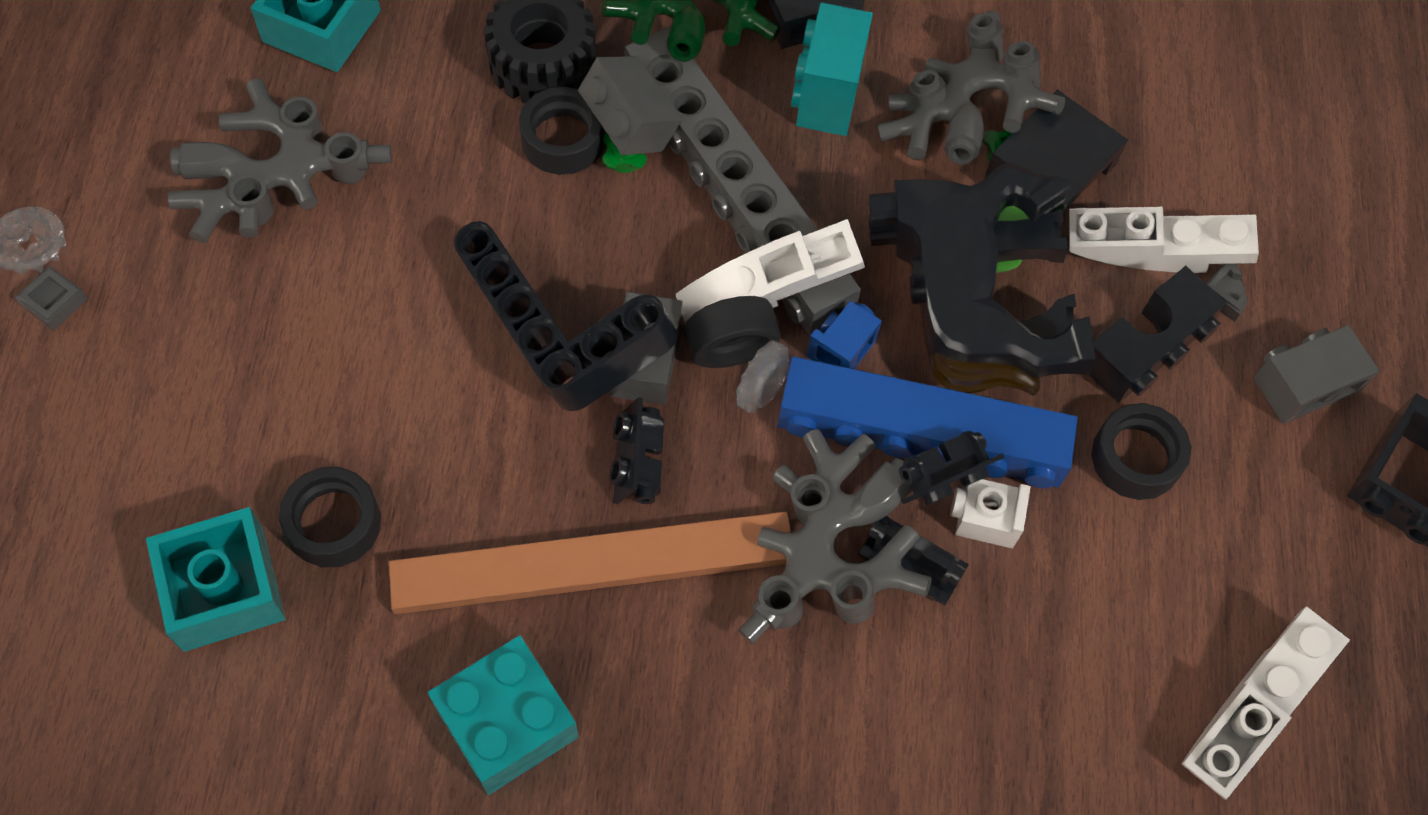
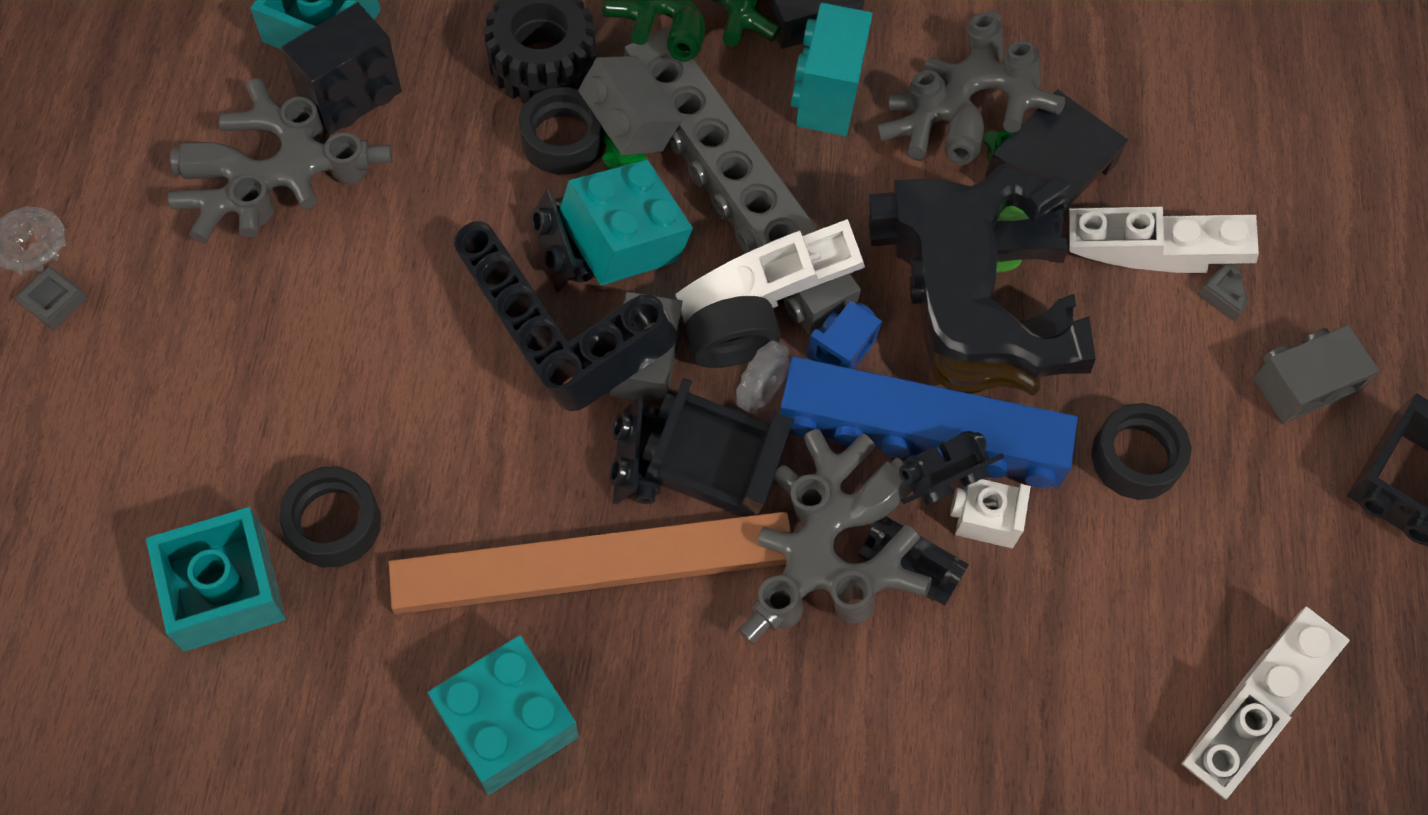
black arch [1089,265,1227,403] -> none
none -> black brick [281,2,402,136]
none -> black hinge [531,189,594,291]
none -> teal brick [559,159,693,286]
none -> black panel [641,378,793,517]

